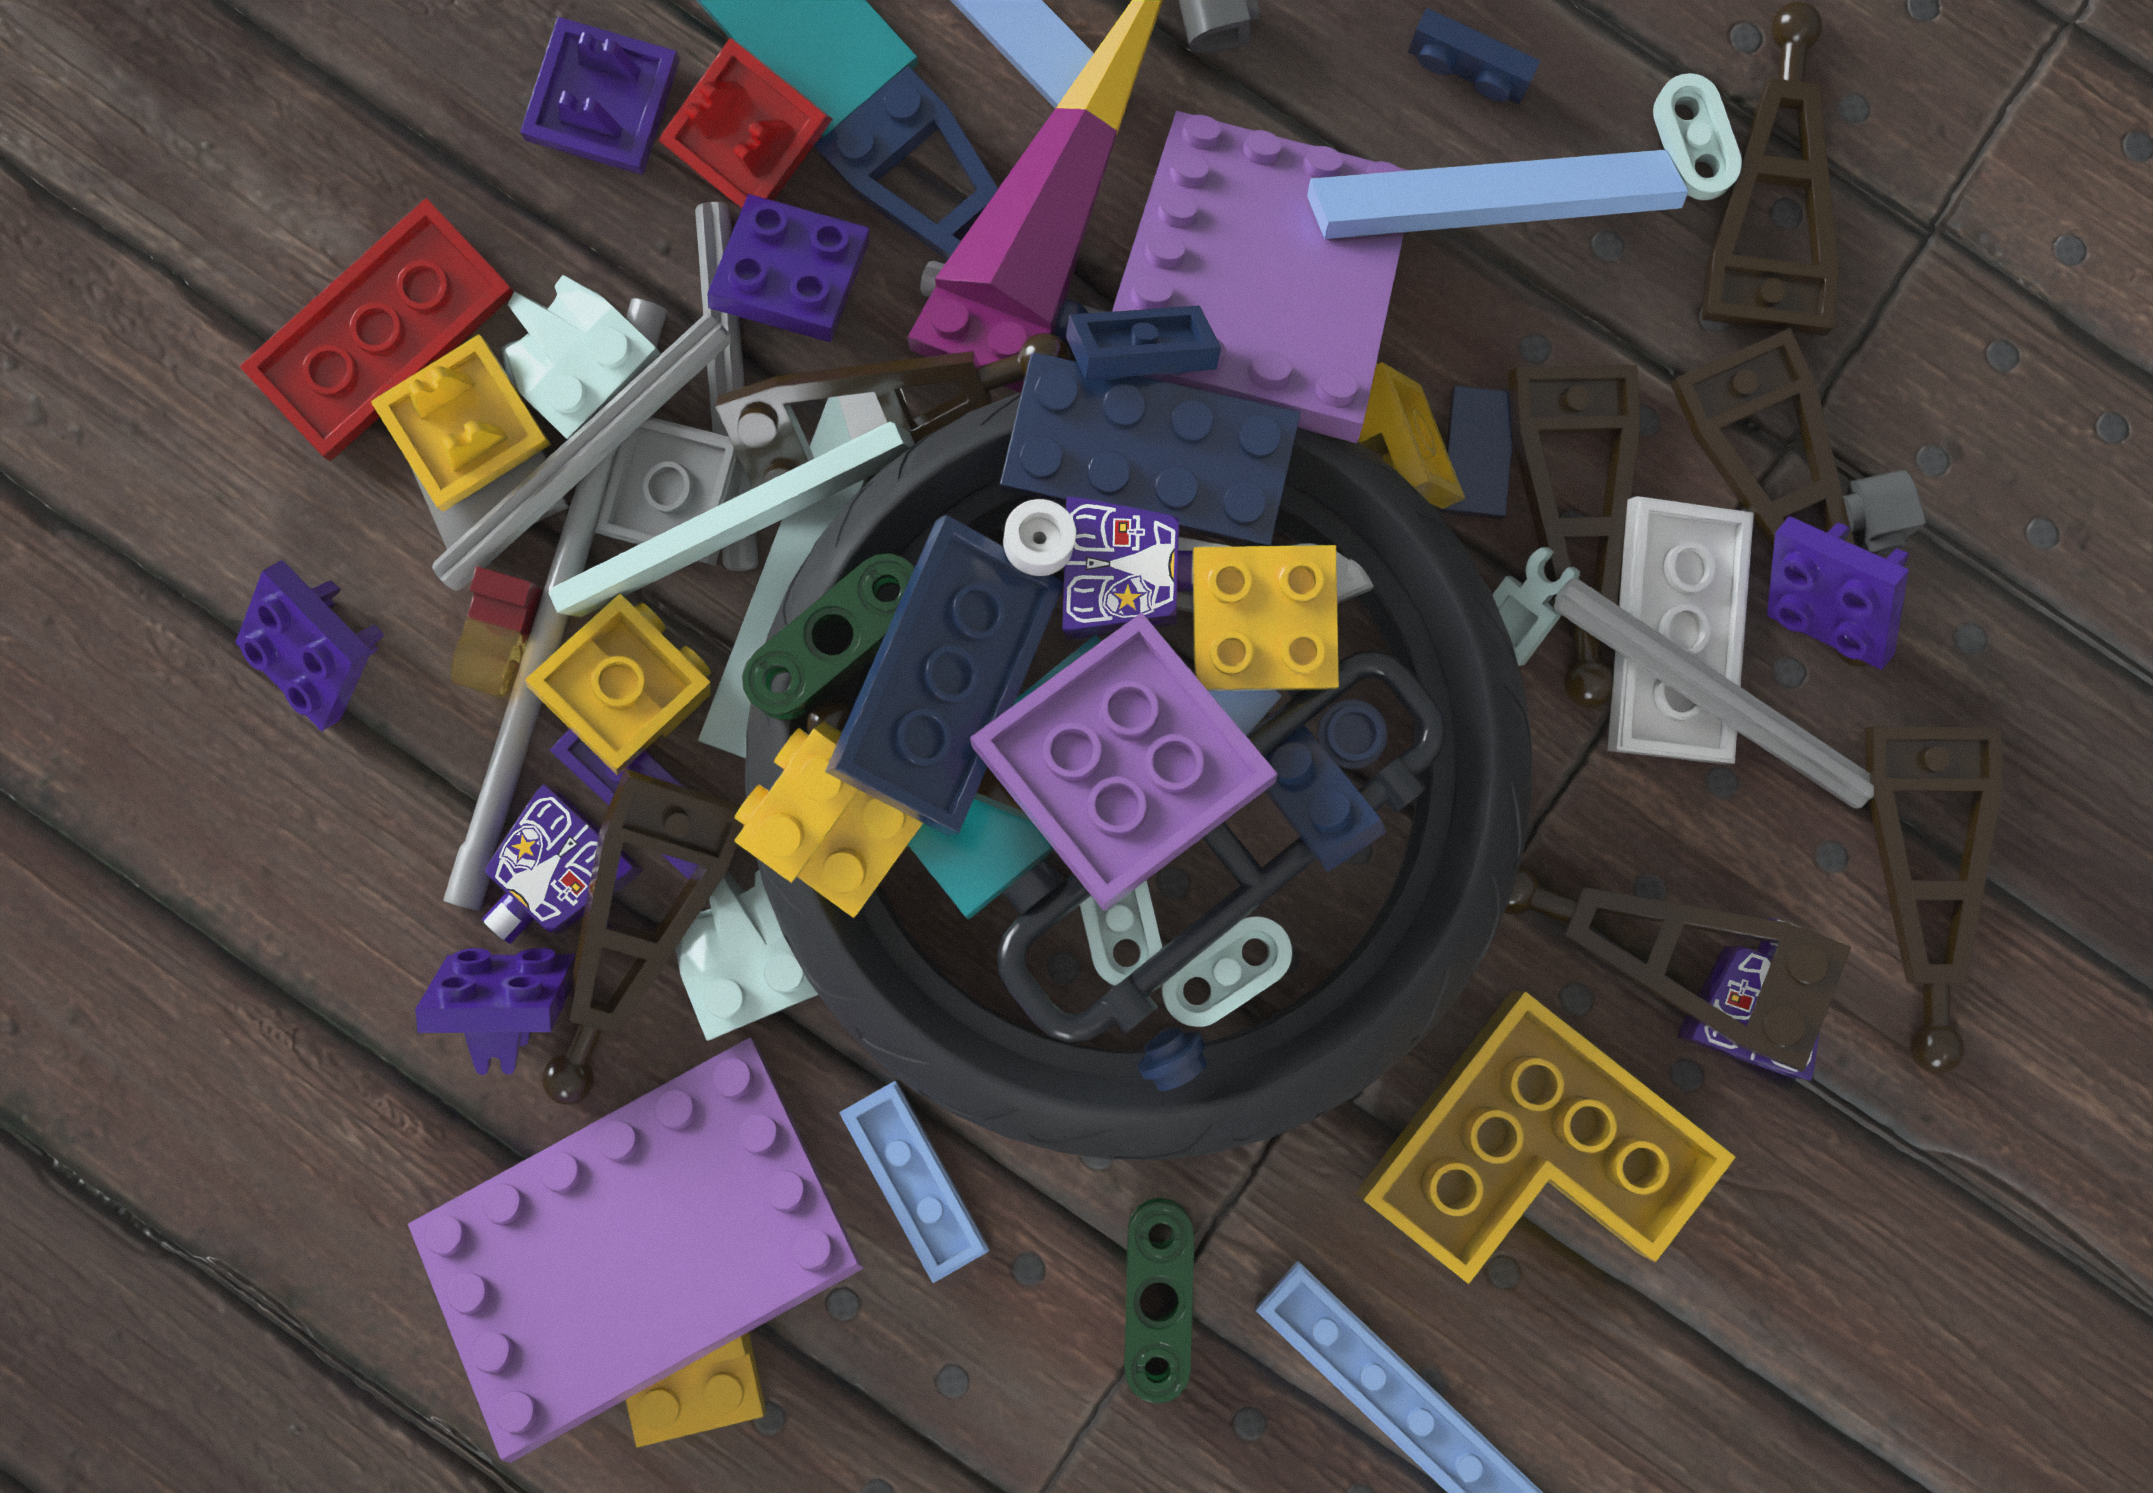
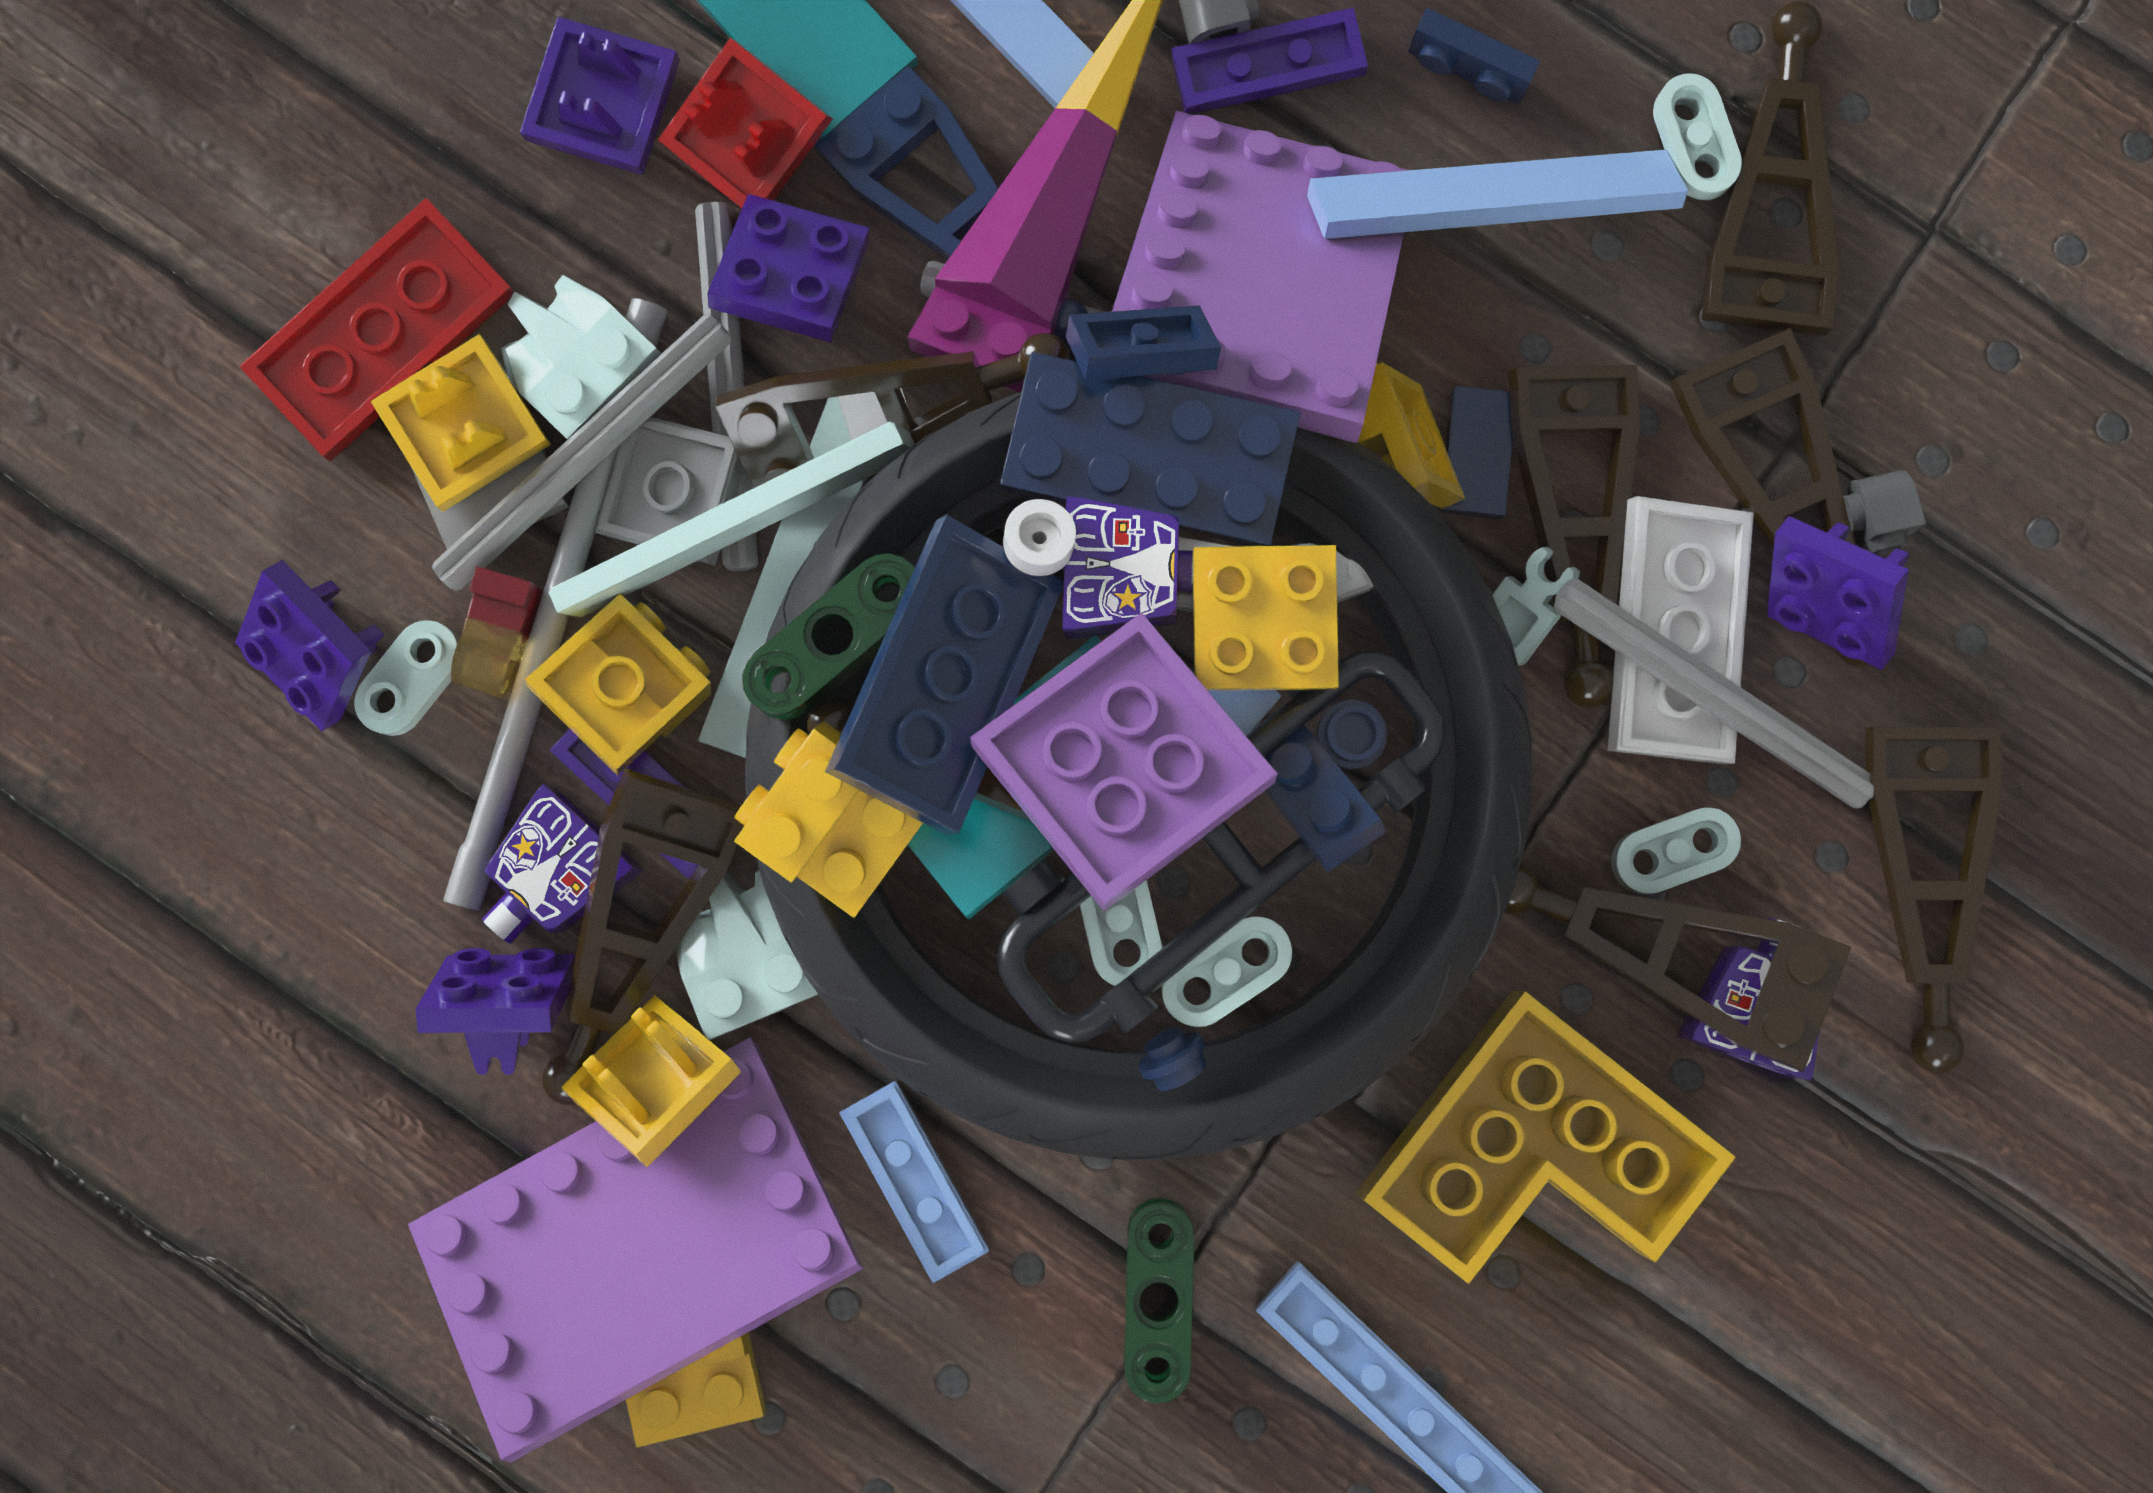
none -> light aqua plate [354,620,464,736]
none -> yellow plate [561,995,741,1167]
none -> dark purple plate [1171,7,1368,114]
none -> light aqua plate [1611,808,1741,894]

